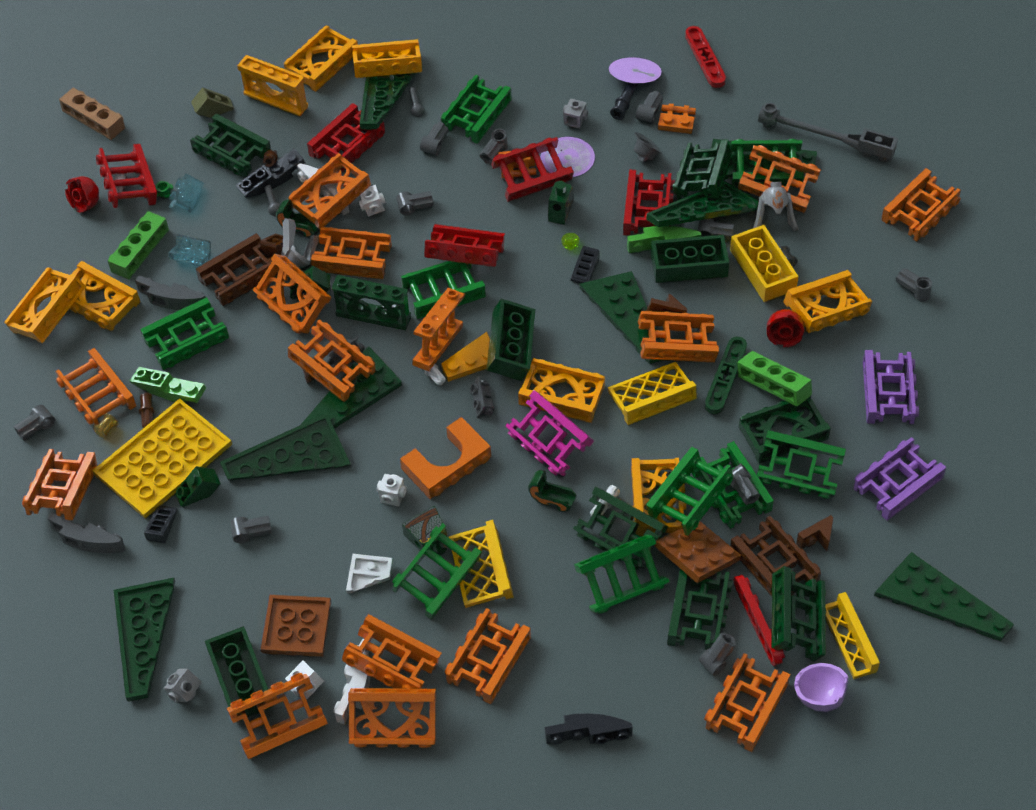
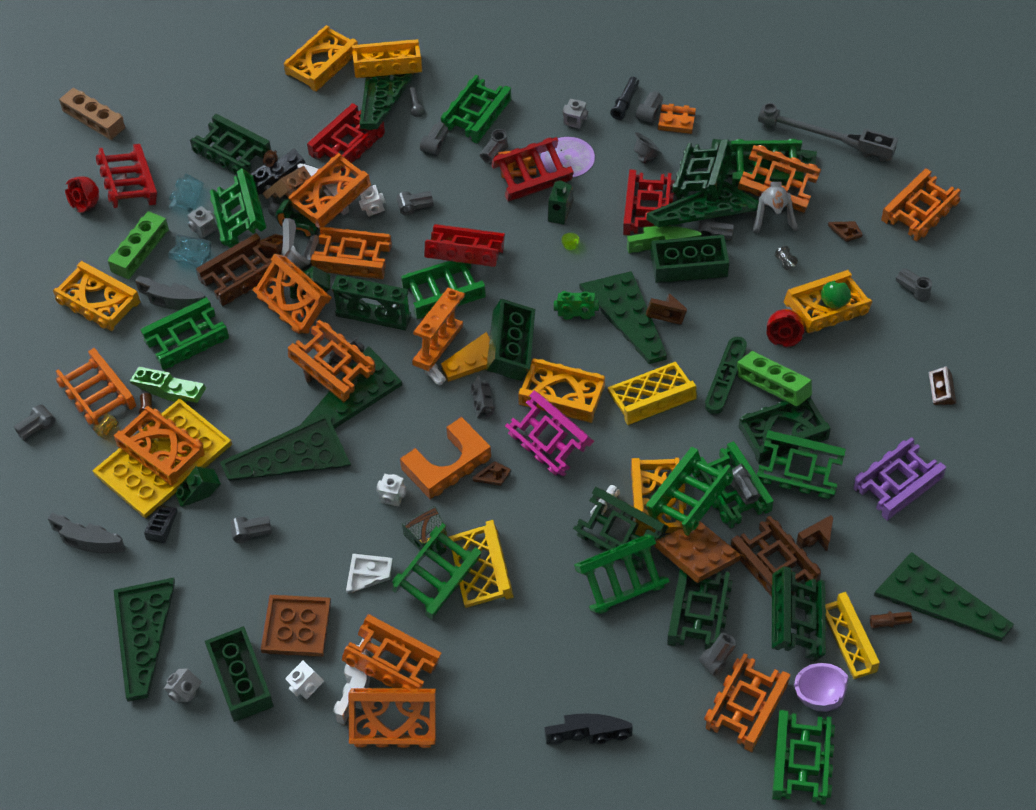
light orange fence [4,267,86,343] -> none
orange fence [22,449,97,520] -> none
green plate [155,181,173,198] -> none
olive slope [191,87,234,118] -> none
orange fence [227,673,328,759] -> none
light orange fence [237,55,309,116] -> none
orange fence [445,608,531,704] -> none
dark green animal [528,470,577,512] -> none
black slope [571,246,600,284] -> none
lavender piece [609,58,662,83] -> none
orange fence [638,311,719,362] -> none
red piece [685,26,726,88] -> none
yellow brick [730,225,799,302] -> none
red piece [733,575,785,666] -> none
medium lavender fence [863,350,919,424] -> none
none -> orange fence [113,406,205,486]
none -> light grey brick [187,206,217,239]
none -> green fence [210,168,267,248]
none -> medium nougat plate [263,166,311,199]
none -> reddish brown piece [473,461,511,486]
none -> green brick [554,291,599,320]
none -> green fence [772,710,835,805]
none -> green hair [821,280,851,309]
none -> reddish brown piece [828,221,863,241]
none -> reddish brown axle [869,611,913,629]
none -> reddish brown slope [929,366,956,405]

